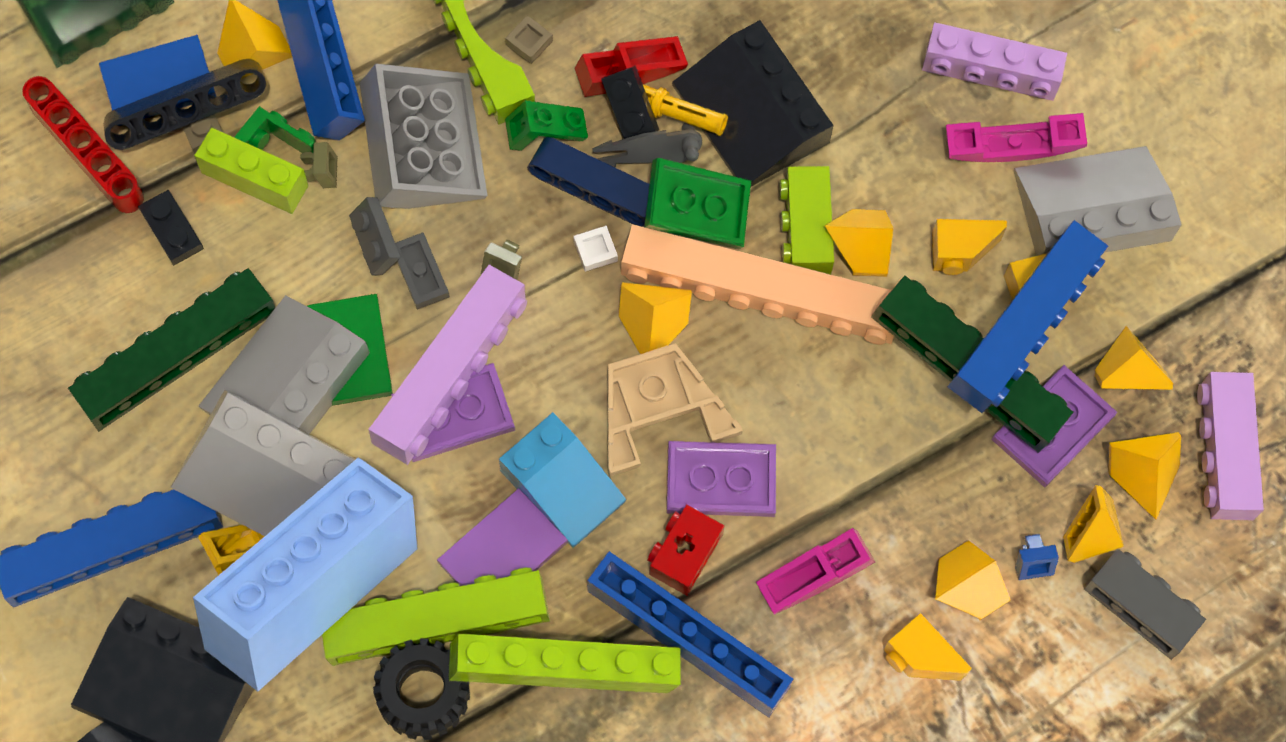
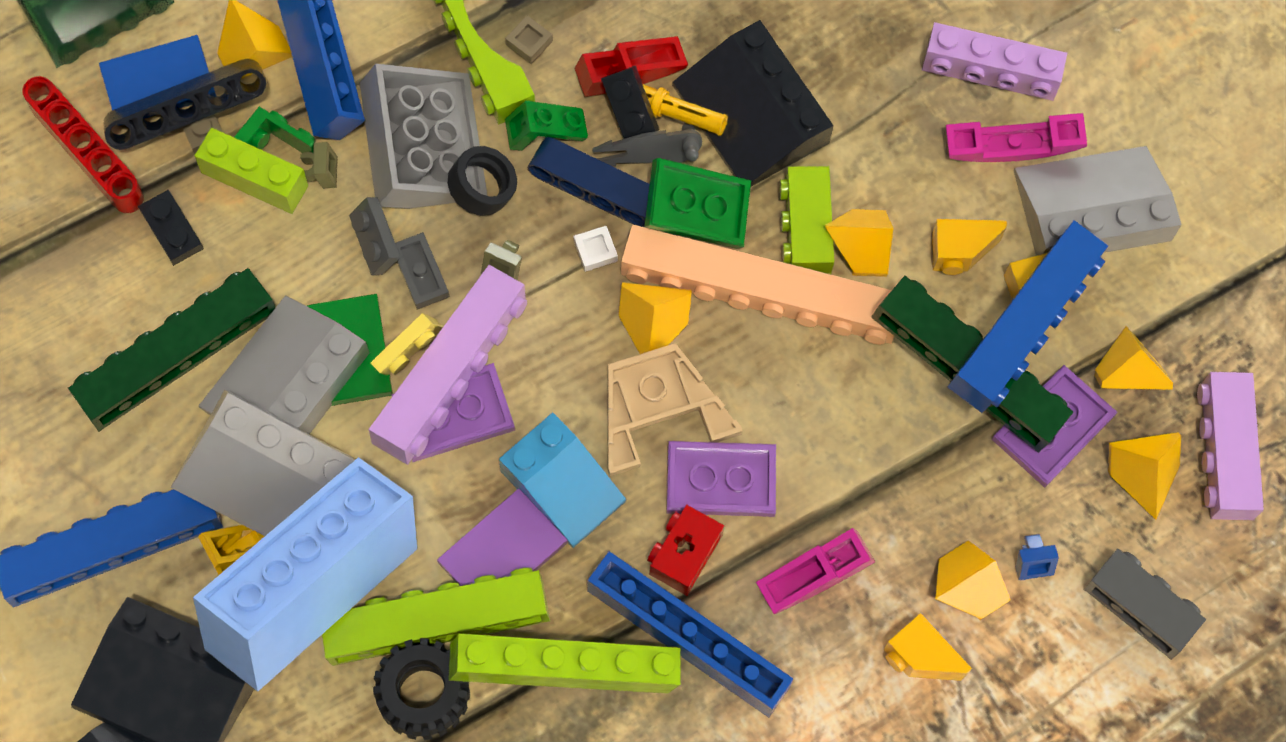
yellow slope [1063,485,1124,563] -> none
none -> light yellow wing [371,313,443,375]
none -> black tyre [447,146,517,216]

